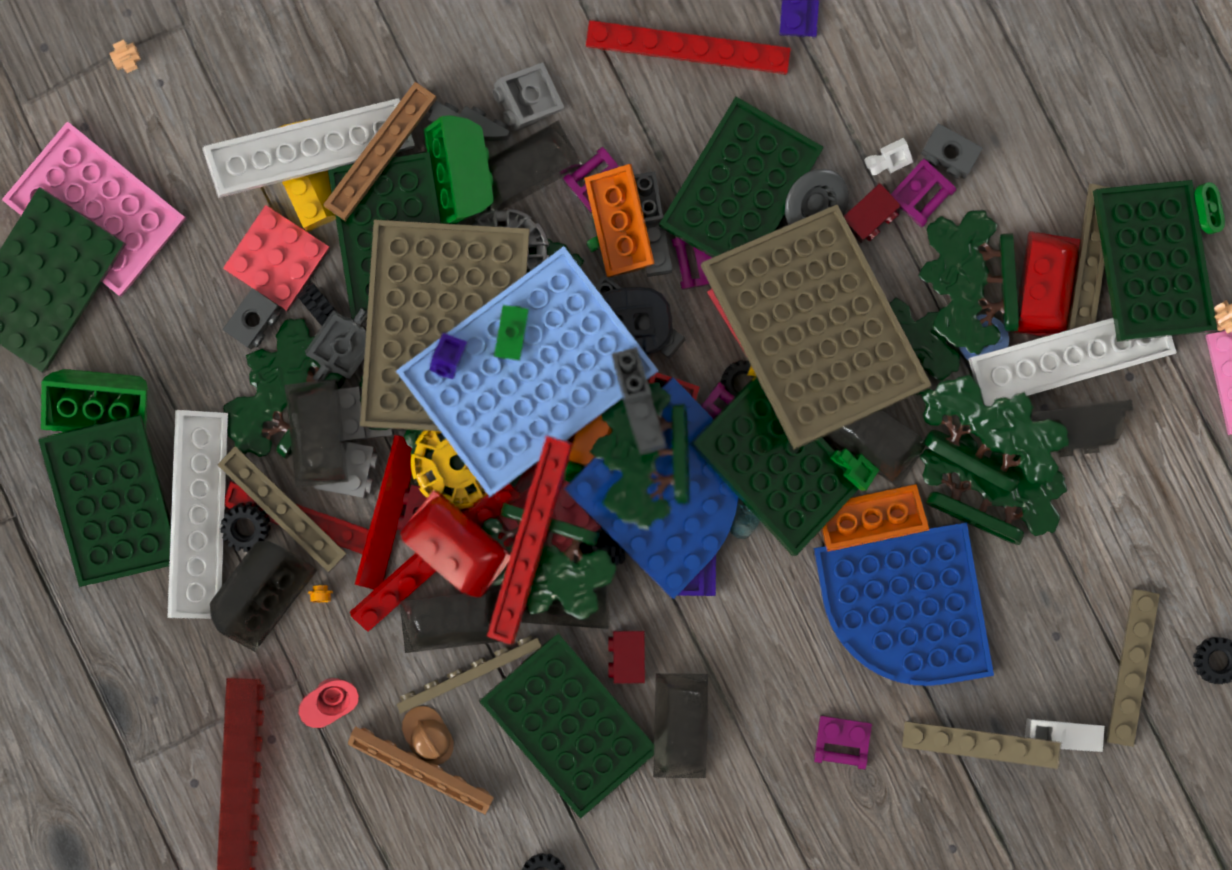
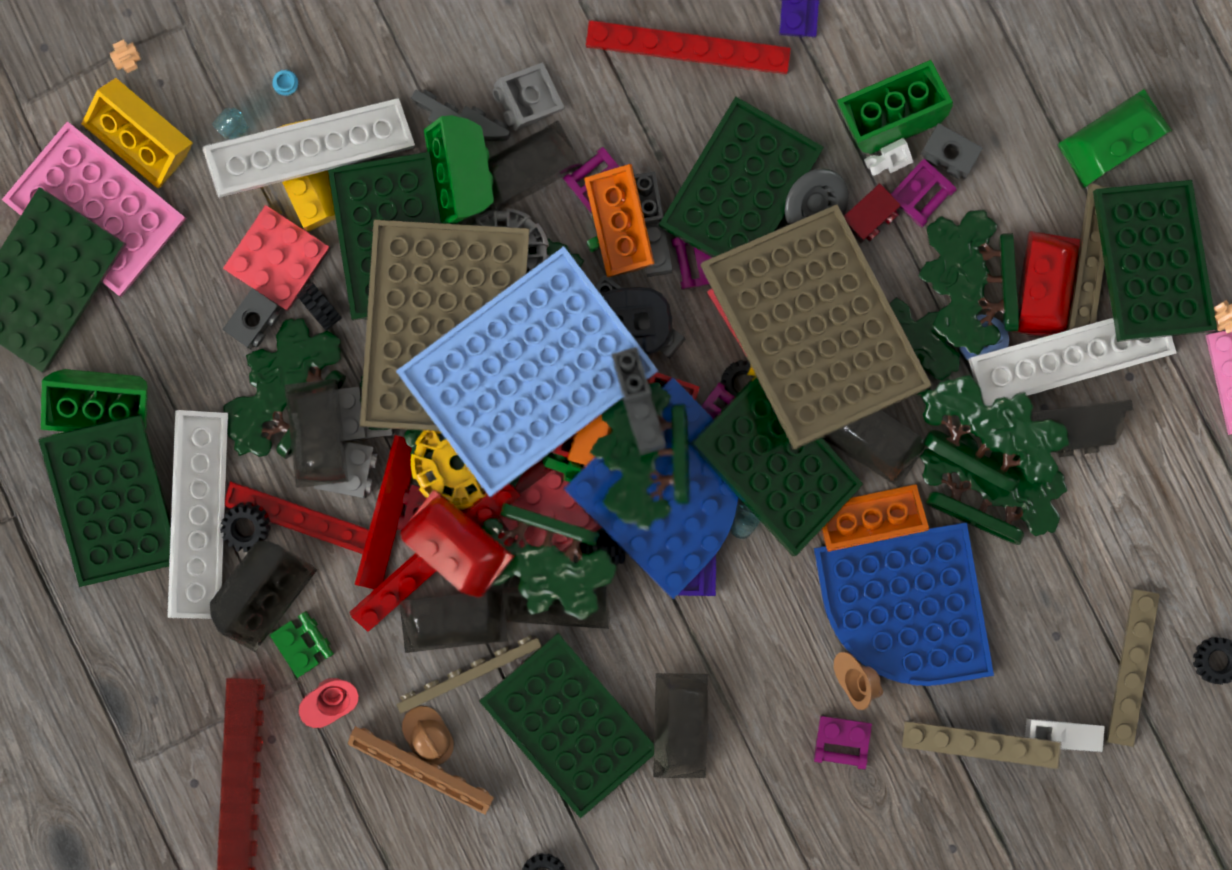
dark tan plate [217,446,347,572] -> none
dark grey plate [305,307,368,383] -> none
light orange plate [308,585,333,603] -> none
medium nougat plate [323,82,437,221] -> none
dark purple bracket [430,333,467,379] -> none
red plate [487,436,573,645] -> none
green plate [494,305,529,361] -> none
dark red brick [608,631,645,683] -> none
green plate [830,449,879,491] -> none
green plate [1195,182,1225,234] -> none
none -> yellow slope [81,78,193,189]
none -> clear light blue plate [212,107,249,140]
none -> green plate [269,611,334,678]
none -> medium azure plate [272,70,298,96]
none -> medium nougat piece [834,652,883,710]
none -> green windscreen [837,60,953,154]
none -> green windscreen [1057,89,1172,187]

